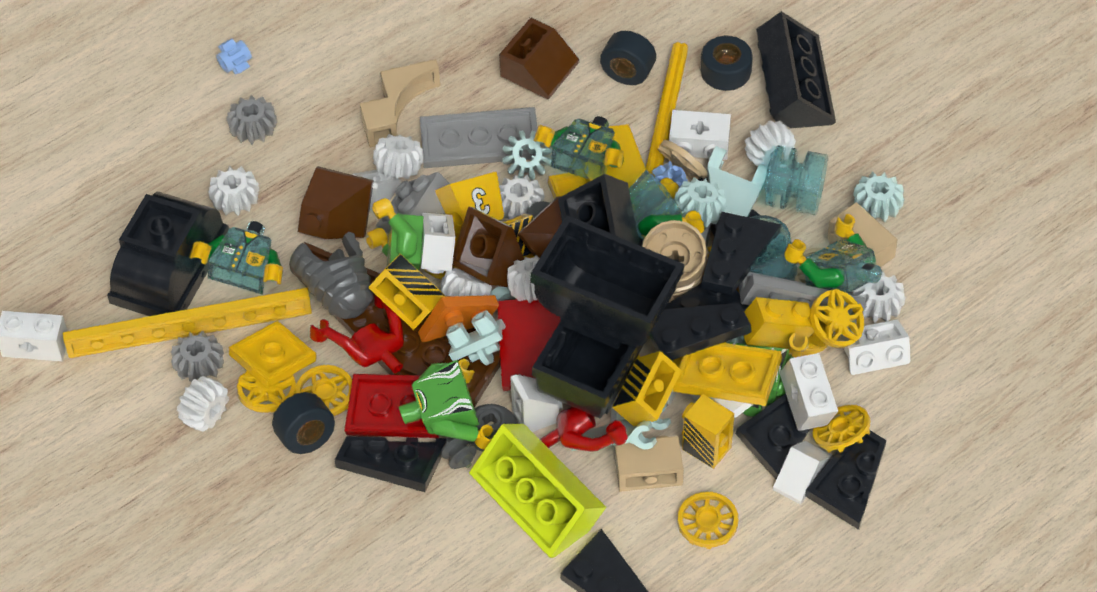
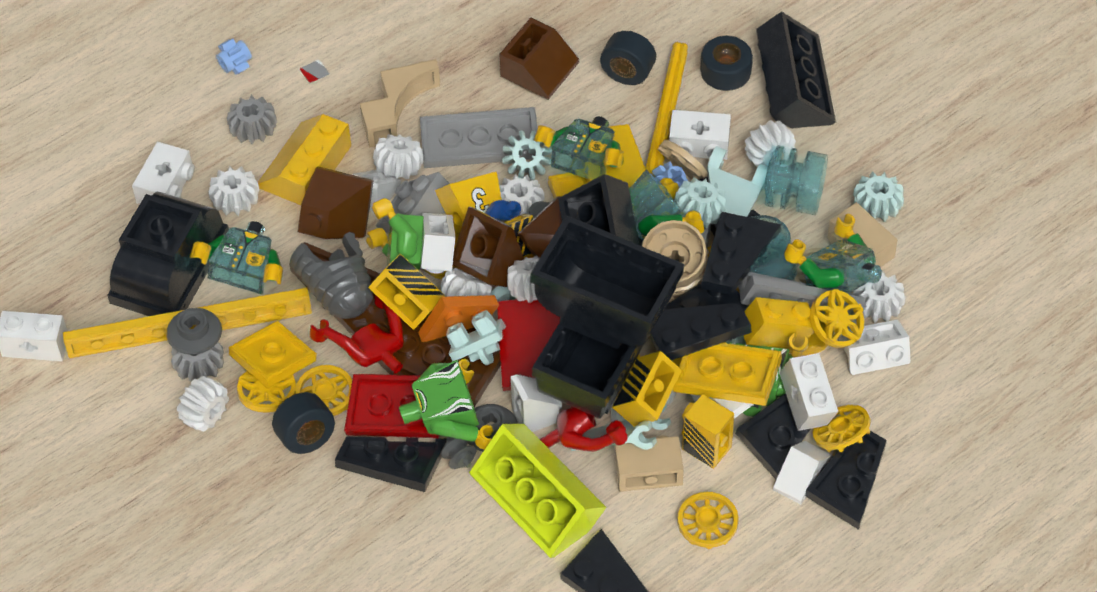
none -> white brick [132,142,194,204]
none -> dark grey piece [166,308,222,355]
none -> yellow slope [258,114,351,205]
none -> light grey sticker [300,60,329,83]
none -> blue arm [485,200,521,221]

